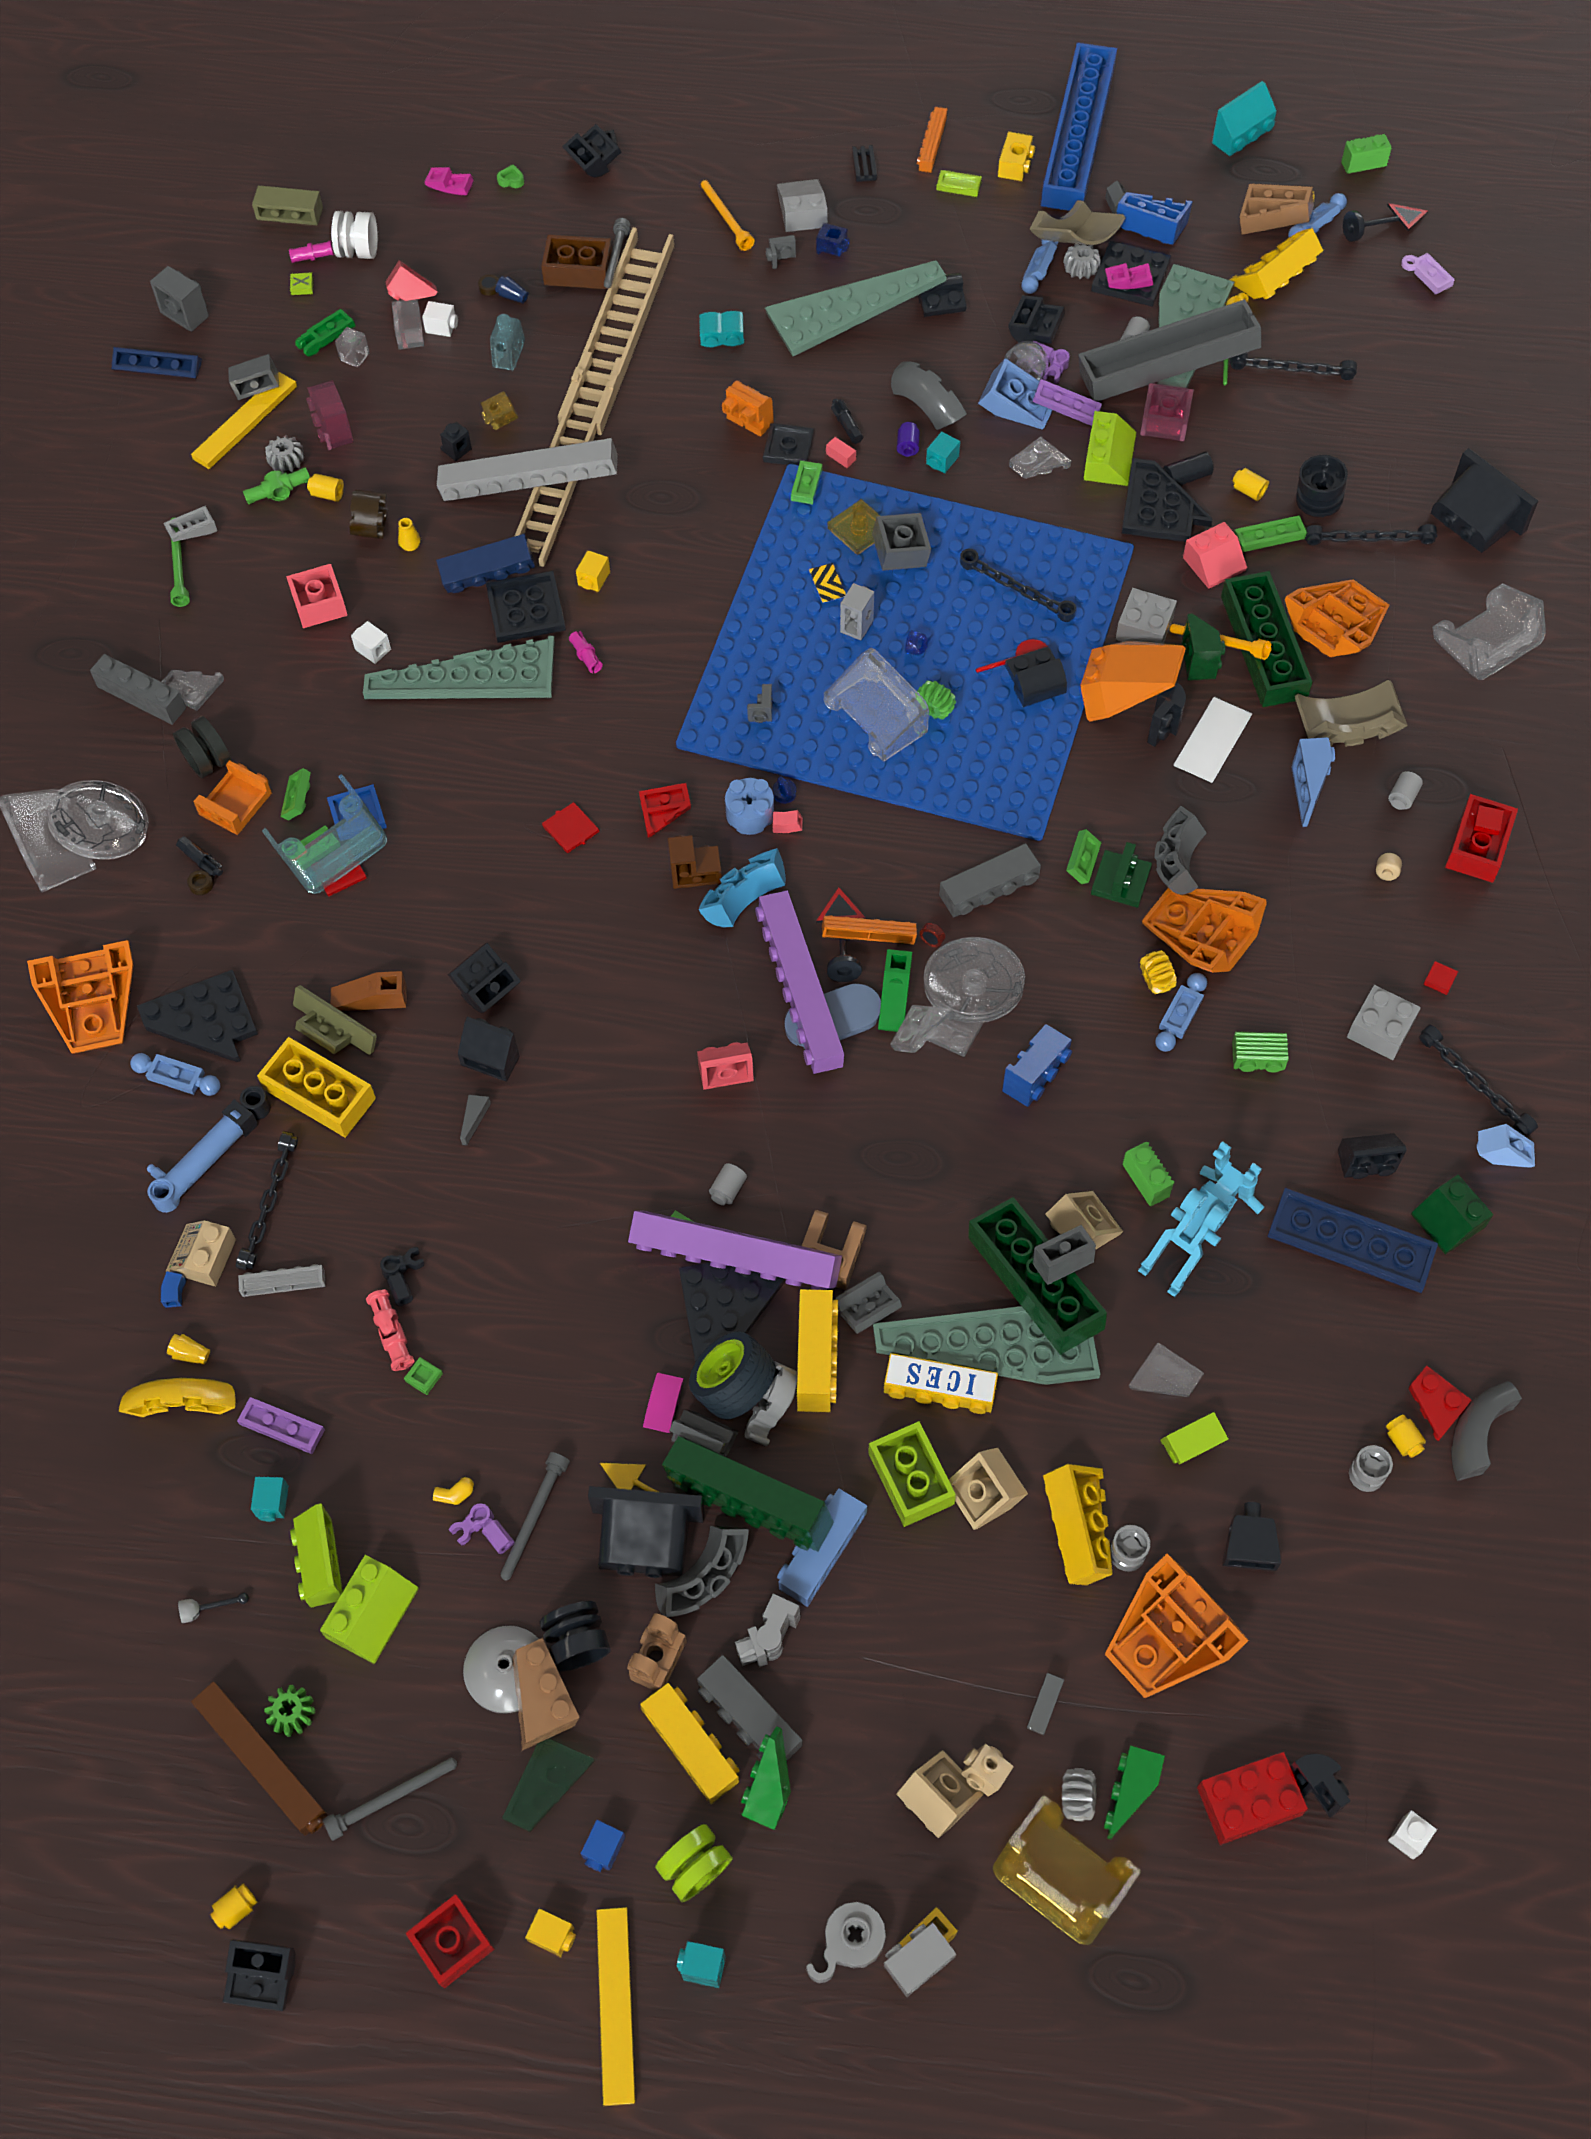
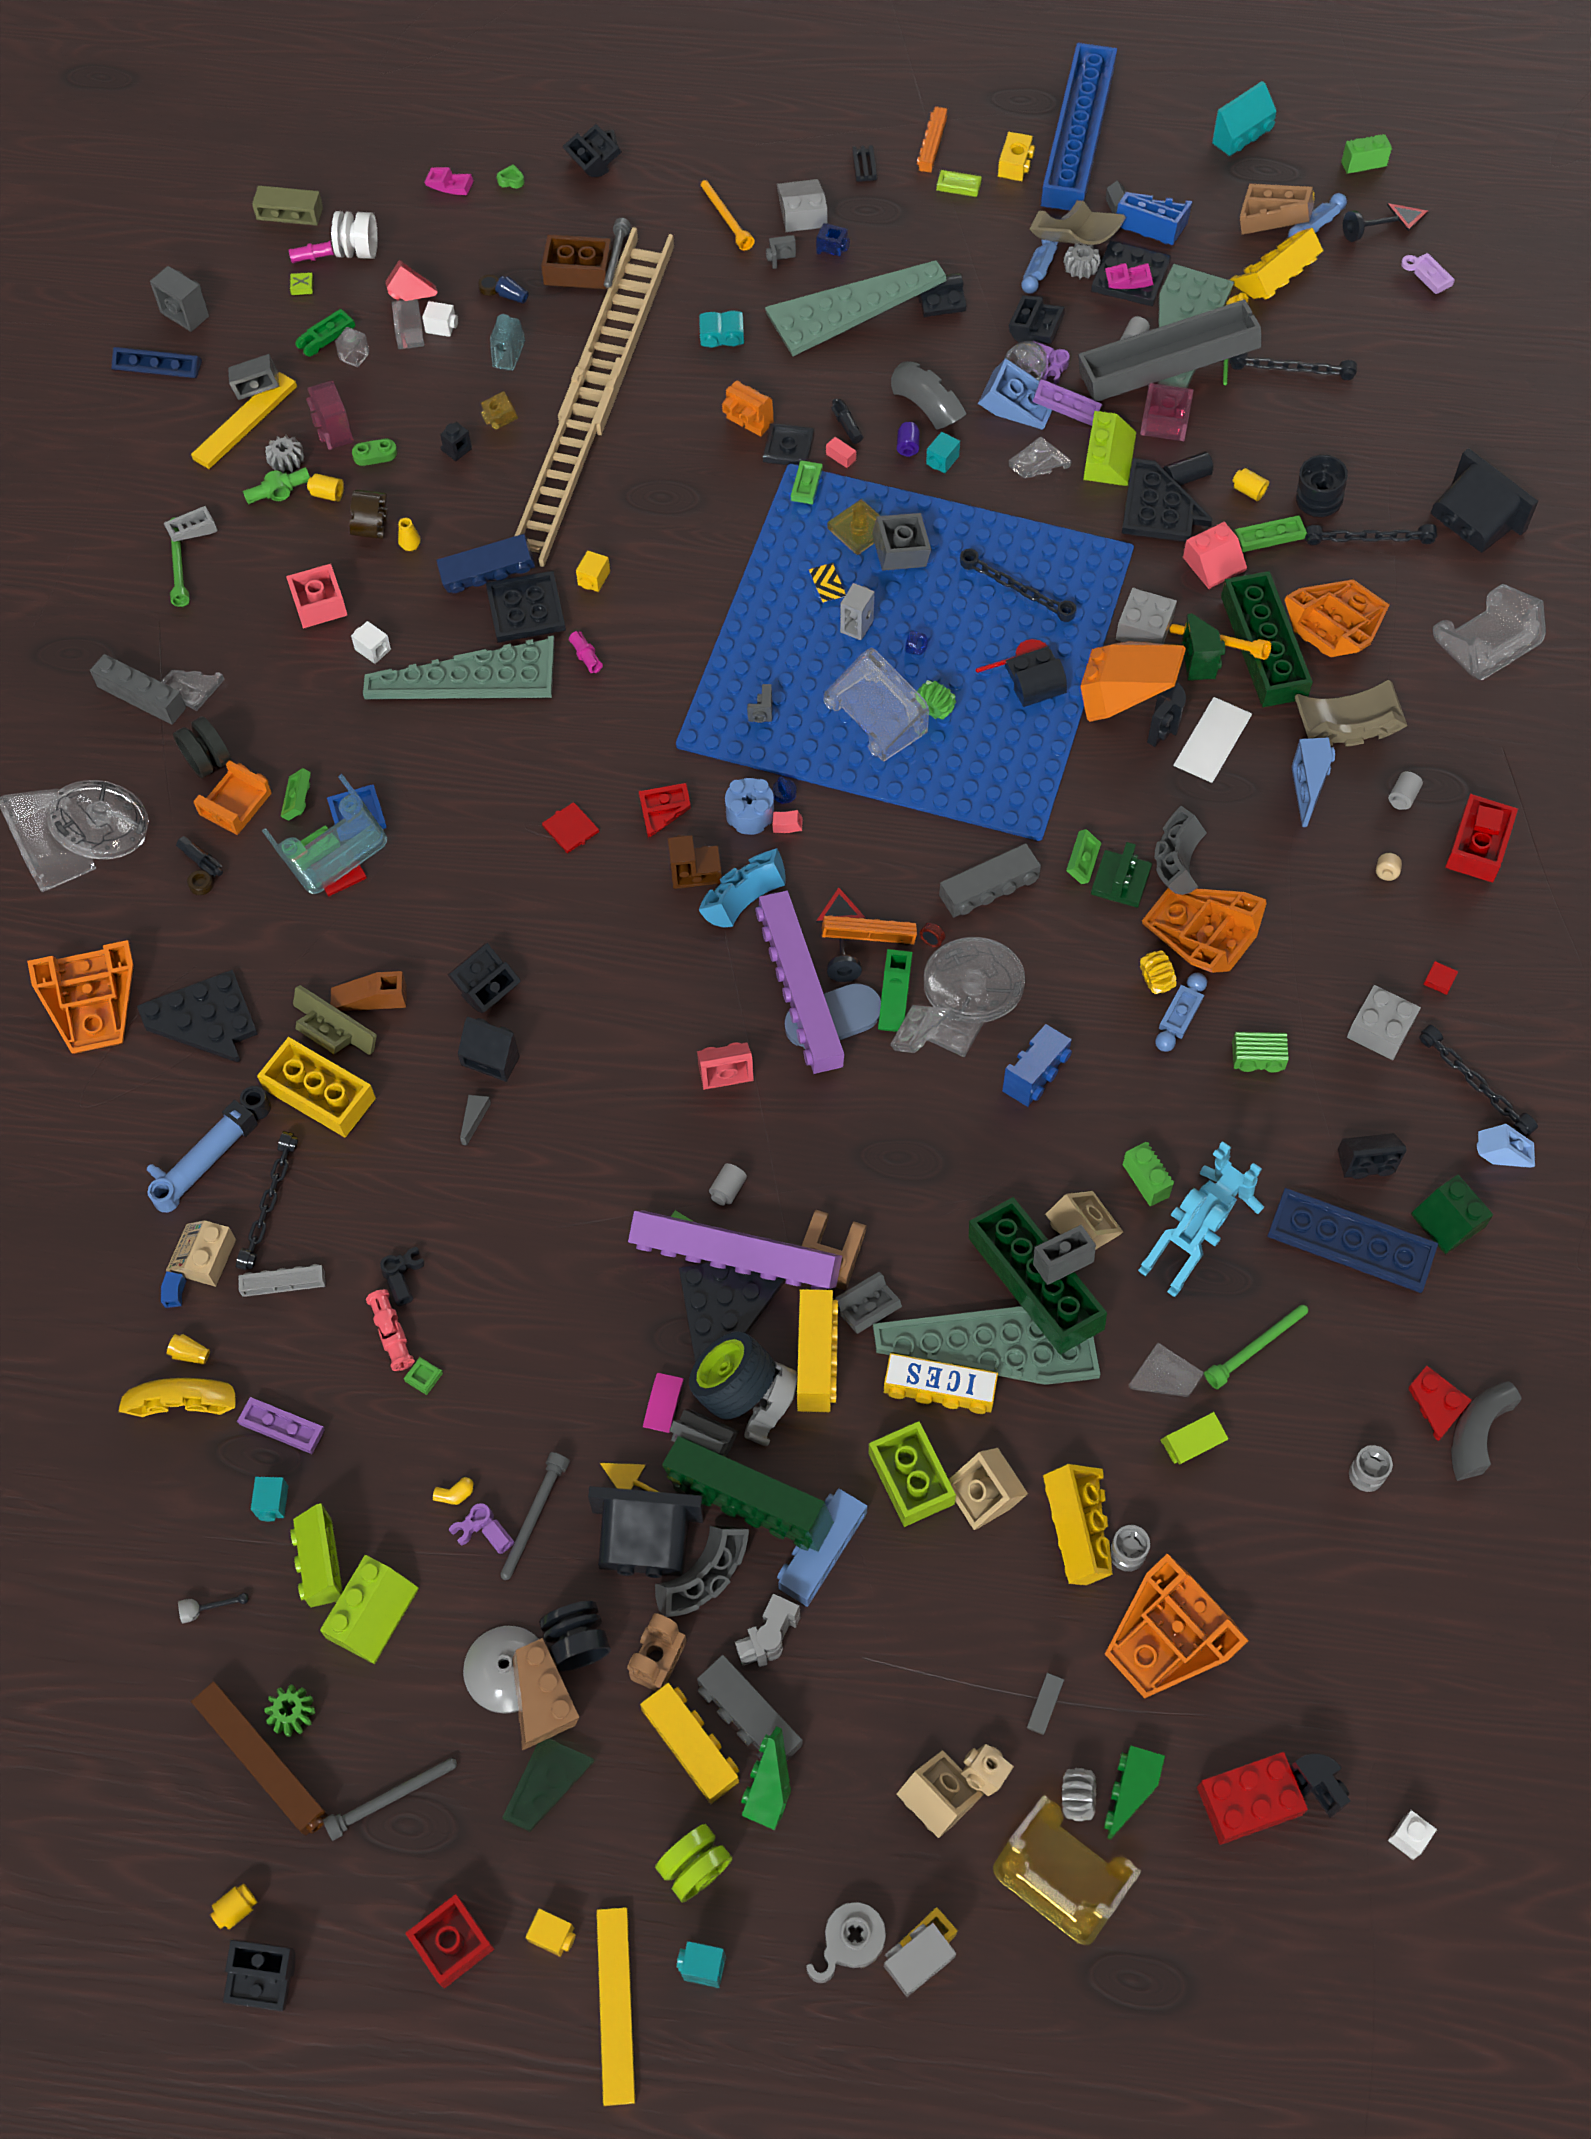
medium blue plate [130,1053,220,1096] -> none
light grey brick [437,438,617,501] -> none
blue brick [581,1820,626,1872] -> none
black torso [1223,1502,1281,1571] -> none
yellow brick [1386,1415,1426,1458] -> none
none -> bright green plate [352,439,397,466]
none -> bright green piece [1204,1305,1308,1389]

